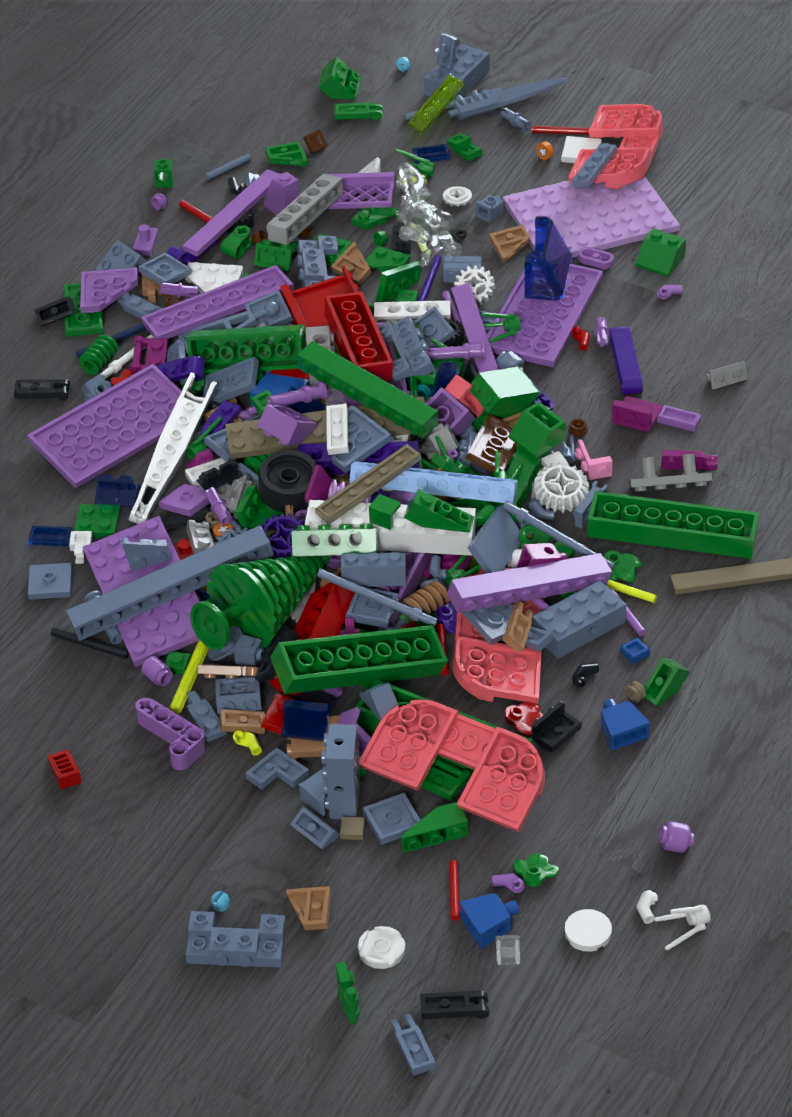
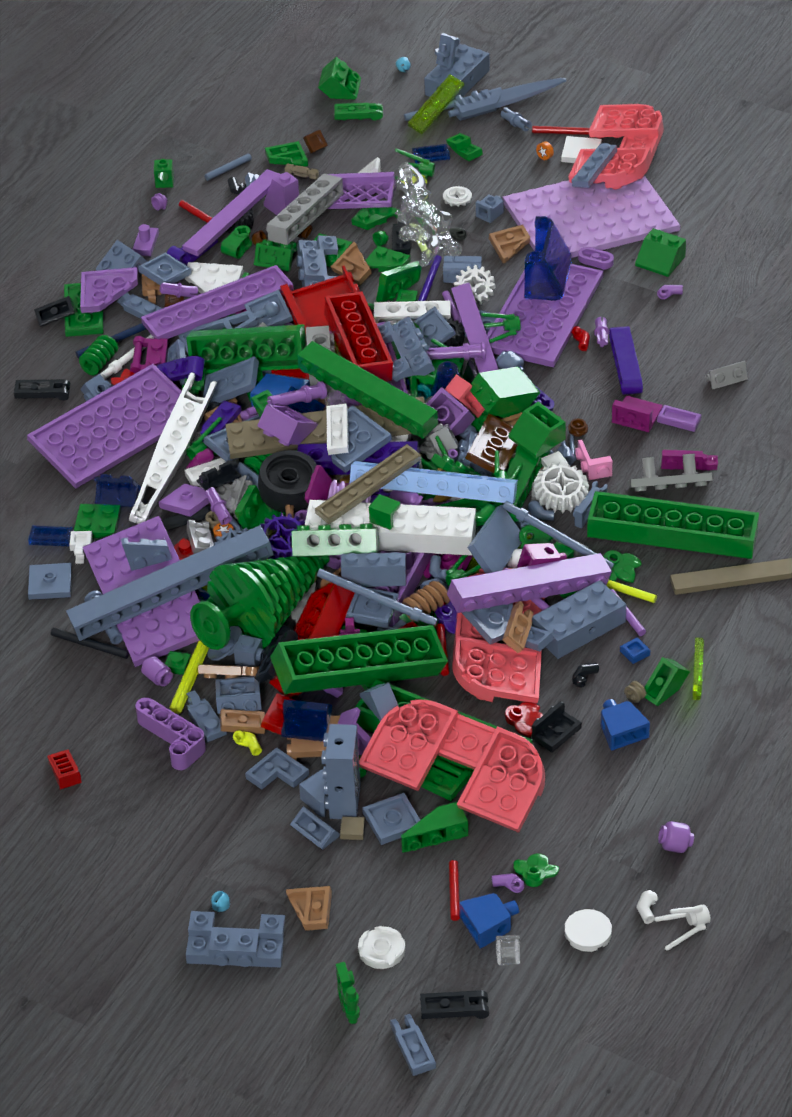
green slope [404,489,474,533] -> none
none -> dark tan axle [285,164,319,180]
none -> clear neon green tile [692,637,704,700]

